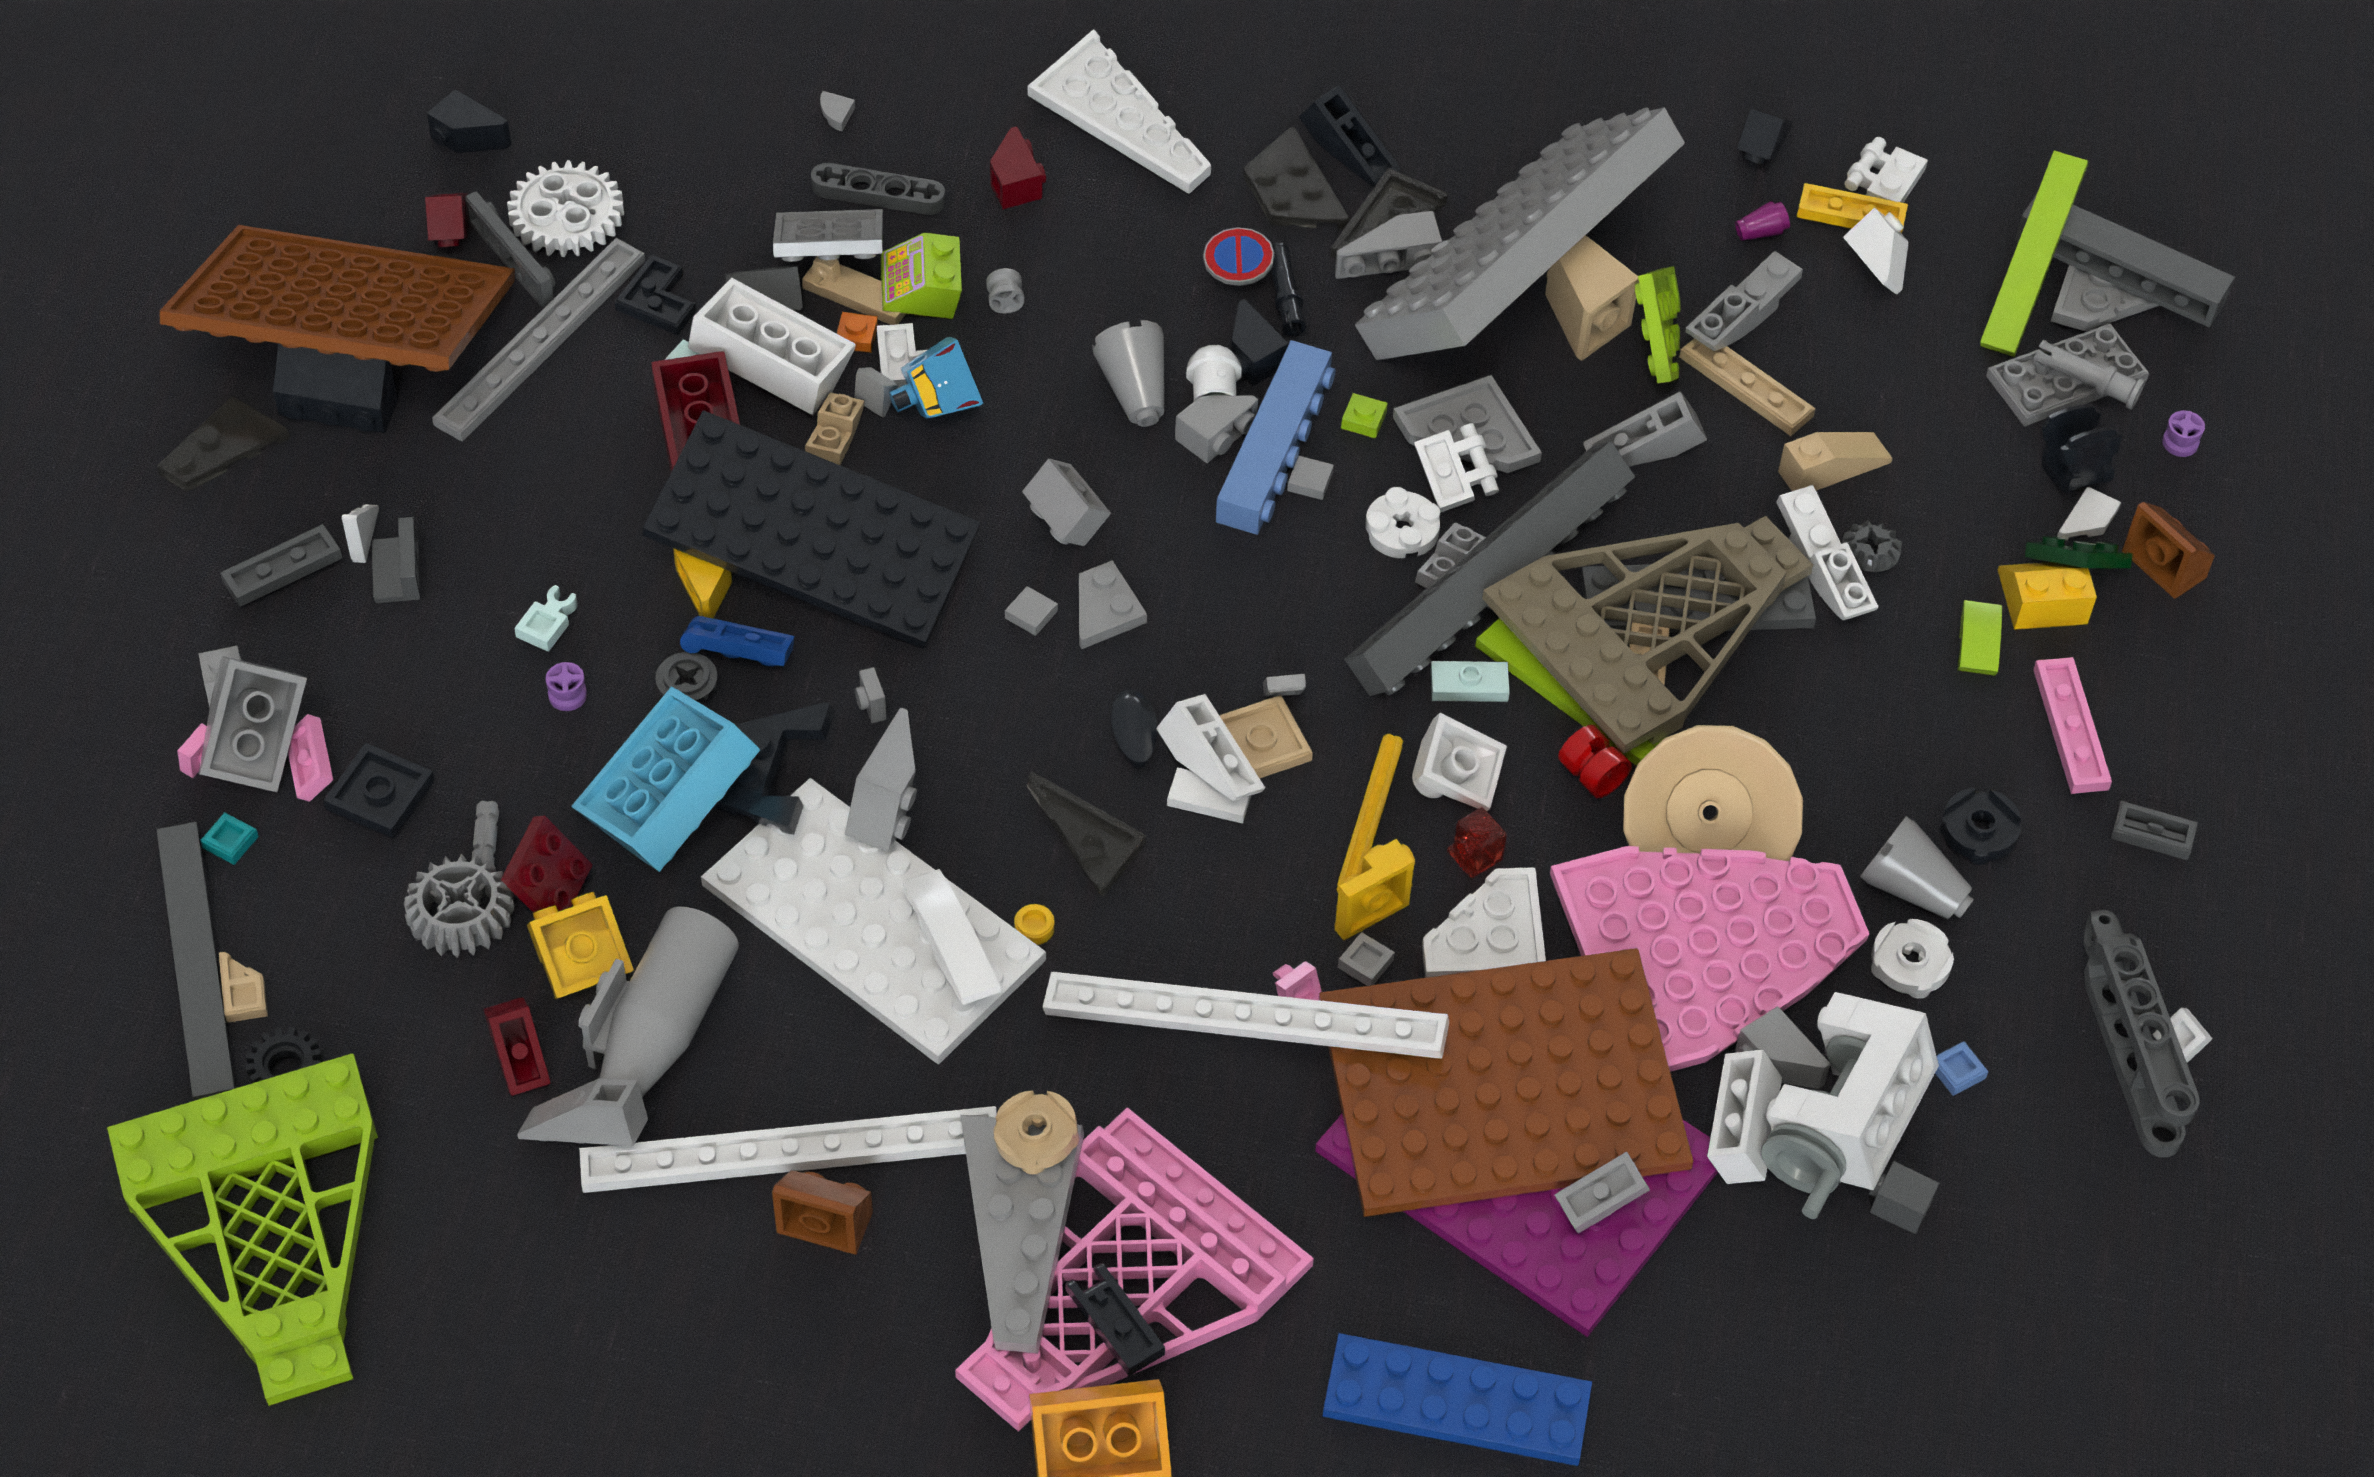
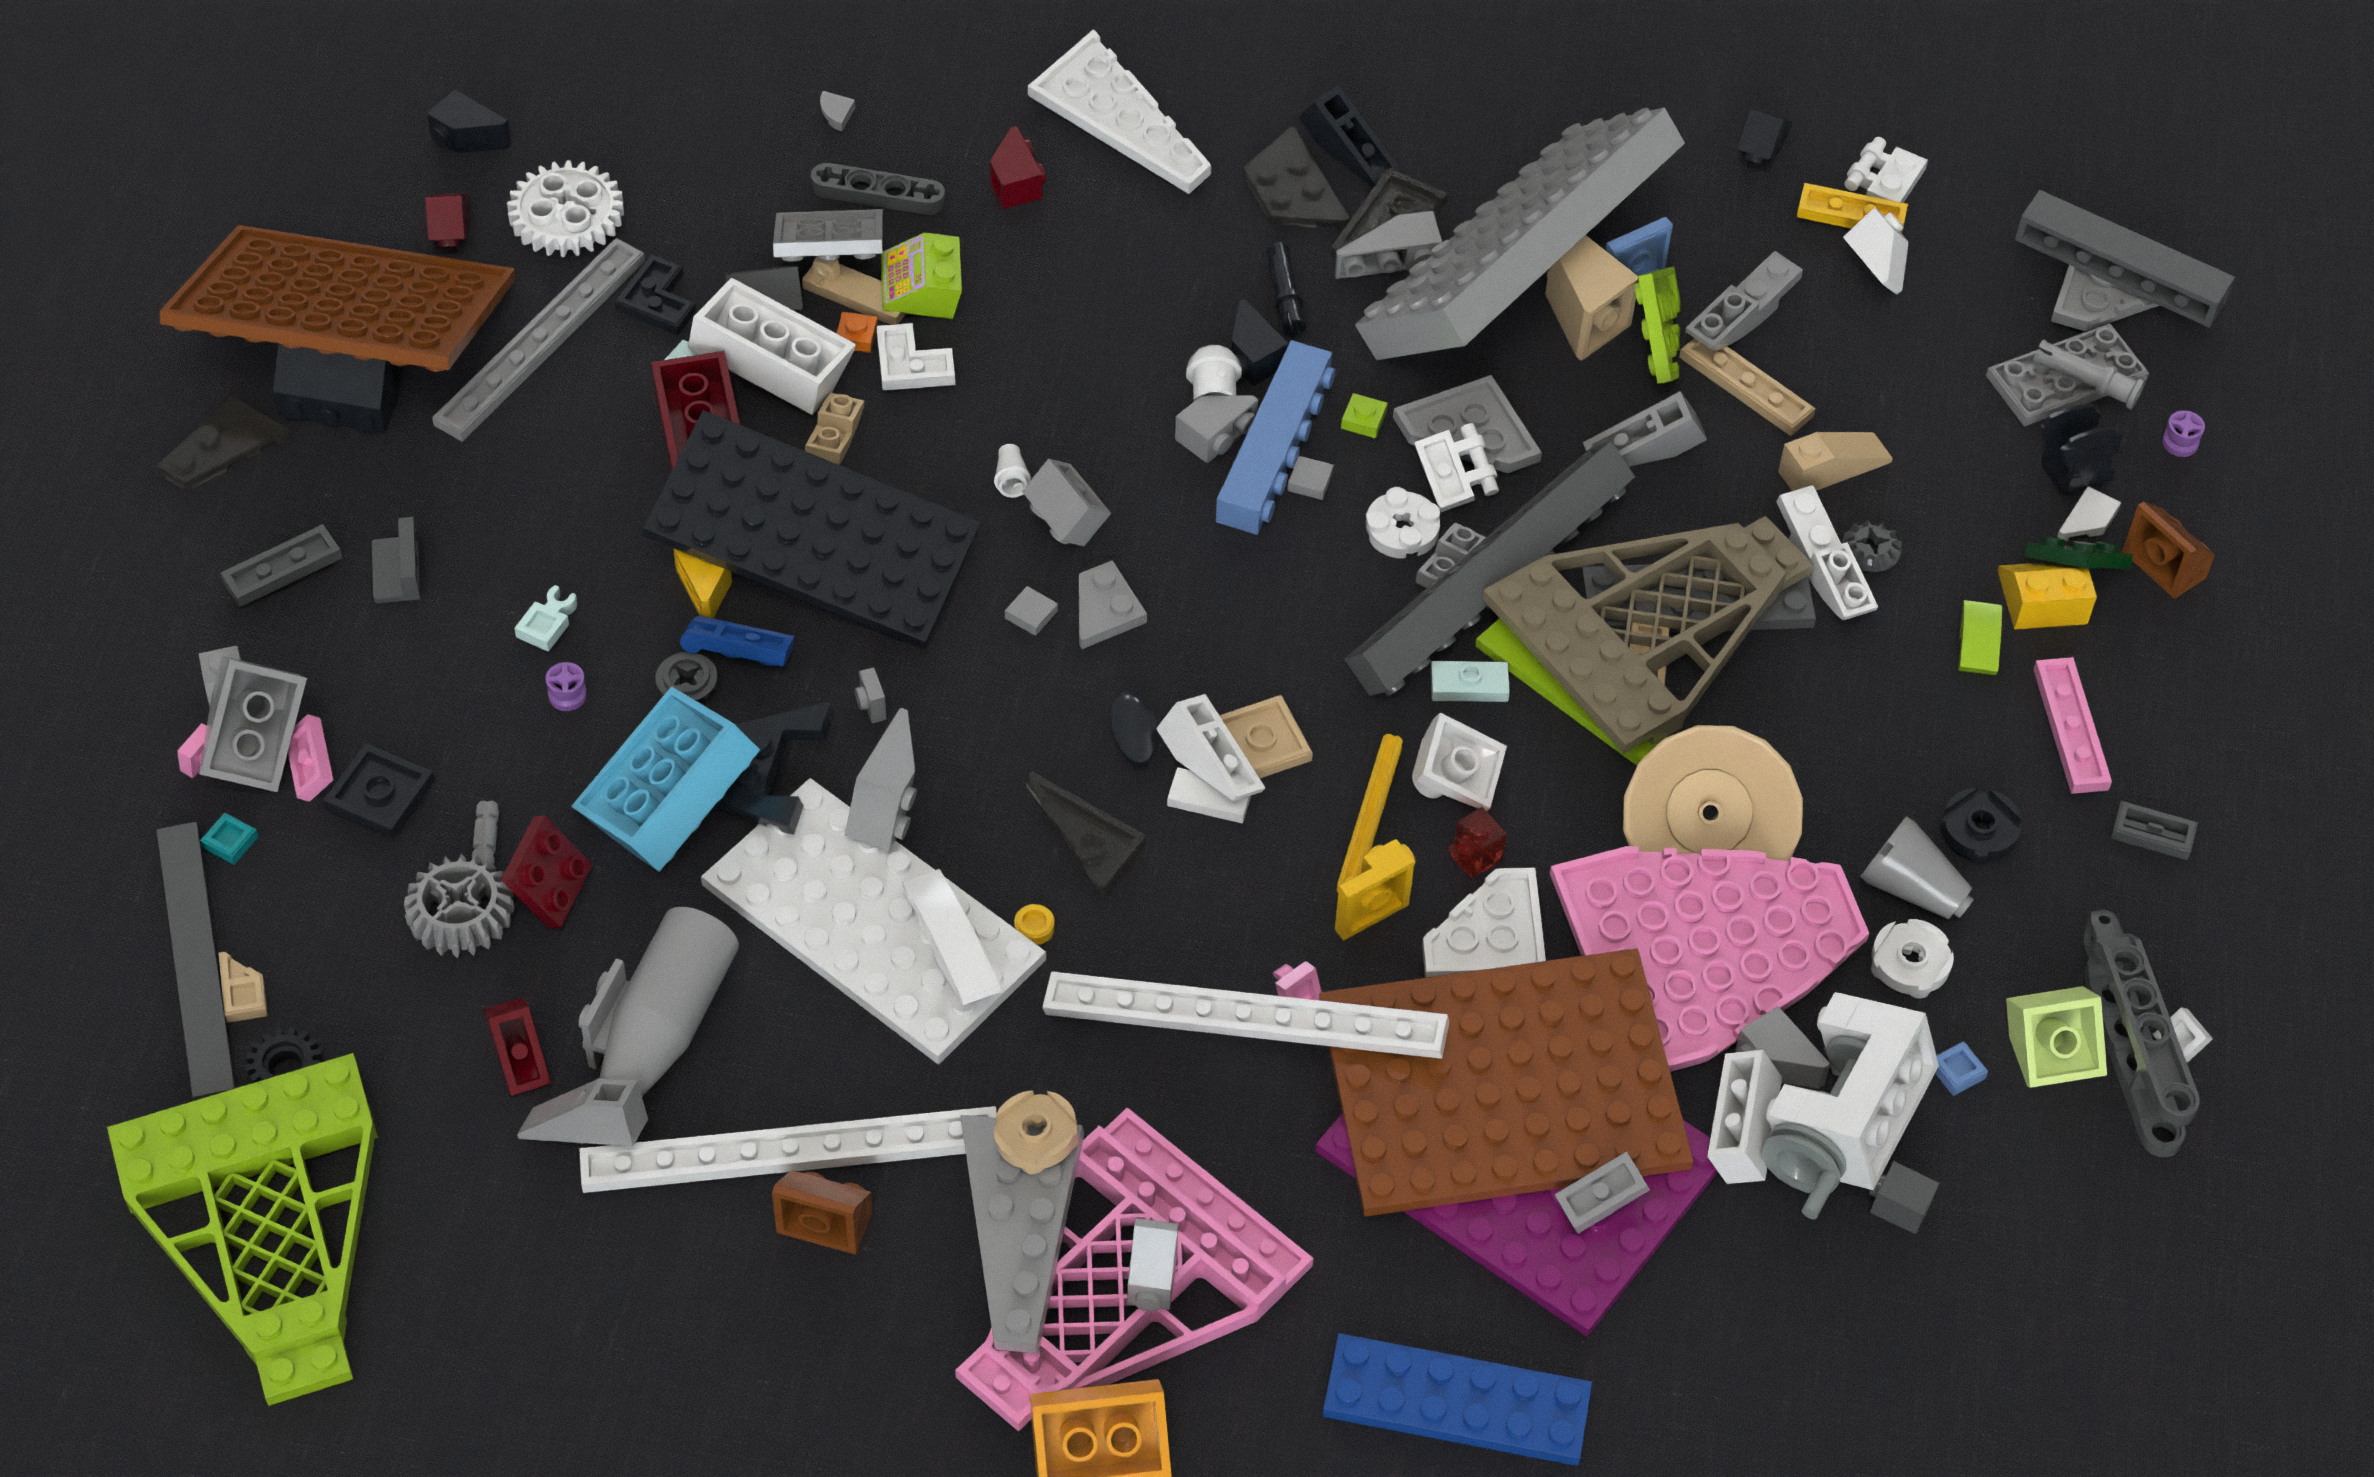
white tile [342,504,379,563] -> none
dark grey plate [465,191,555,308] -> none
yellow plate [527,892,634,999] -> none
light grey slope [854,367,899,417] -> none
dark azure torso [889,337,984,418] -> none
light grey wheel [986,268,1024,314] -> none
black hinge [1065,1263,1165,1376] -> none
light grey cone [1092,320,1164,427] -> none
piece [1203,227,1274,286] -> none
light grey tile [1263,674,1306,698] -> none
light grey plate [1338,932,1395,986] -> none
red wheel [1558,725,1632,798] -> none
magenta cone [1735,201,1790,241] -> none
lime tile [1980,151,2088,357] -> none
none -> white cone [994,444,1031,498]
none -> slope [1127,1218,1178,1311]
none -> medium blue tile [1605,217,1673,276]
none -> yellowish green slope [2006,986,2107,1088]

